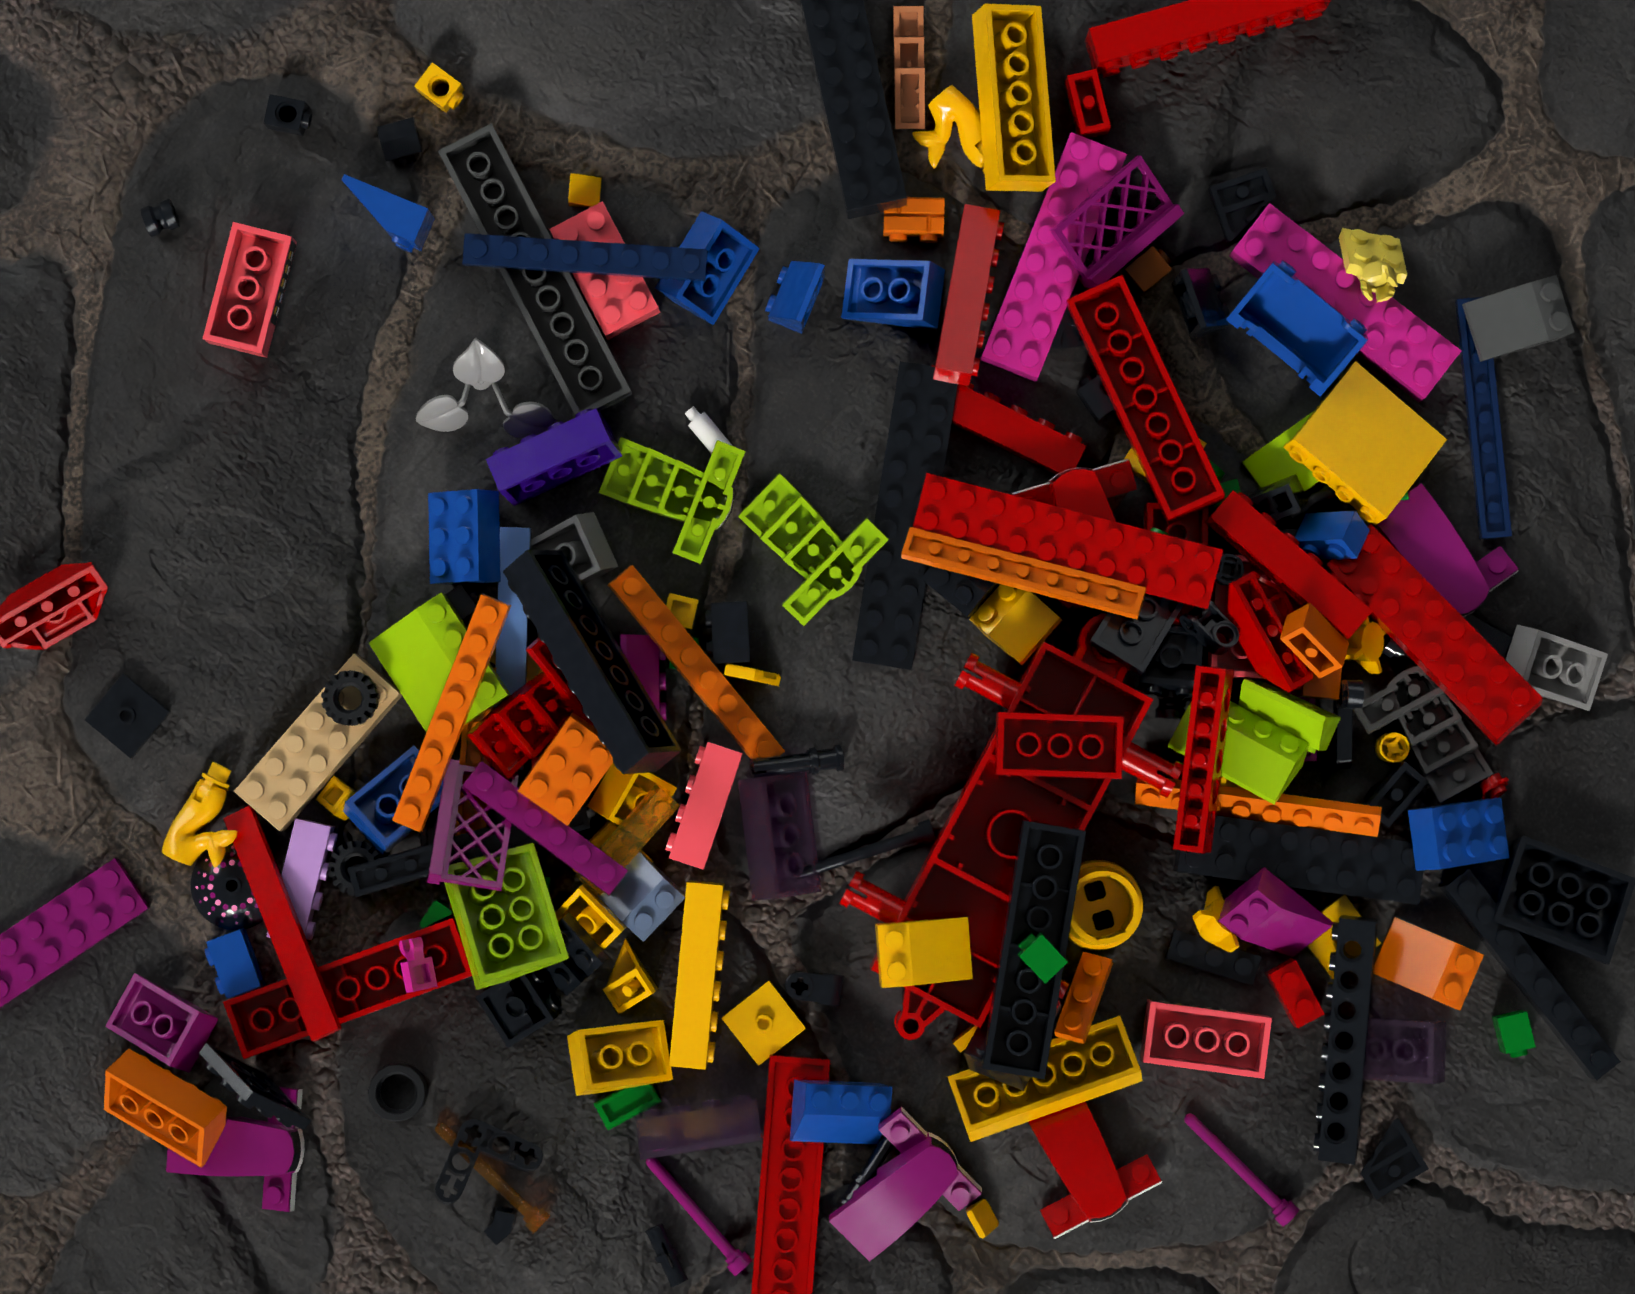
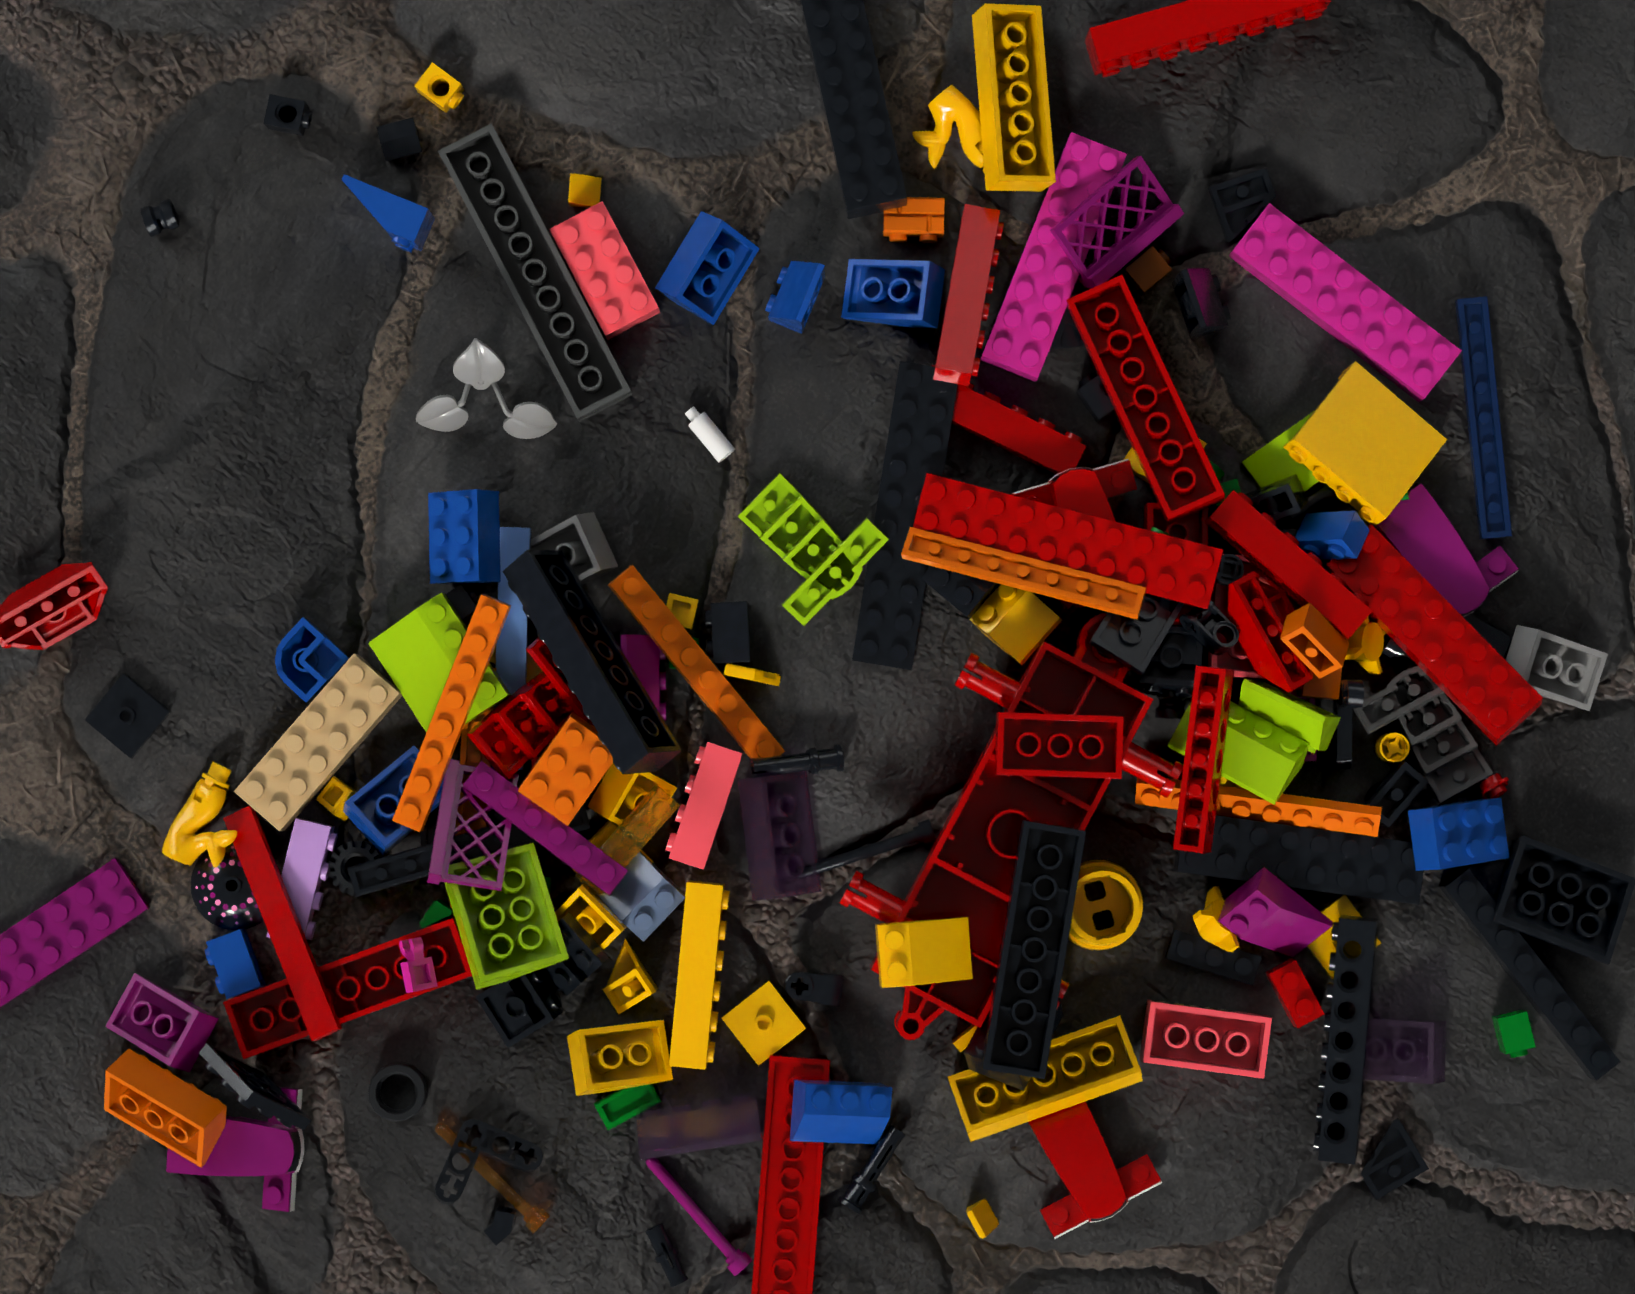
coral brick [202,222,297,358] -> none
black tyre [321,670,379,726] -> none
dark blue plate [462,233,708,282] -> none
dark purple brick [486,408,623,506] -> none
lime slope [599,437,746,564] -> none
magenta slope [829,1106,982,1262] -> none
nougat slope [893,6,925,129] -> none
green brick [1017,933,1068,984] -> none
orange plate [1054,951,1113,1044] -> none
red brick [1065,69,1111,138] -> none
magenta piece [1184,1113,1300,1227] -> none
blue windscreen [1226,260,1369,397] -> none
light yellow plate [1339,228,1408,302] -> none
orange slope [1373,917,1484,1011] -> none
dark grey slope [1462,275,1575,362] -> none
none -> blue brick [275,617,349,703]

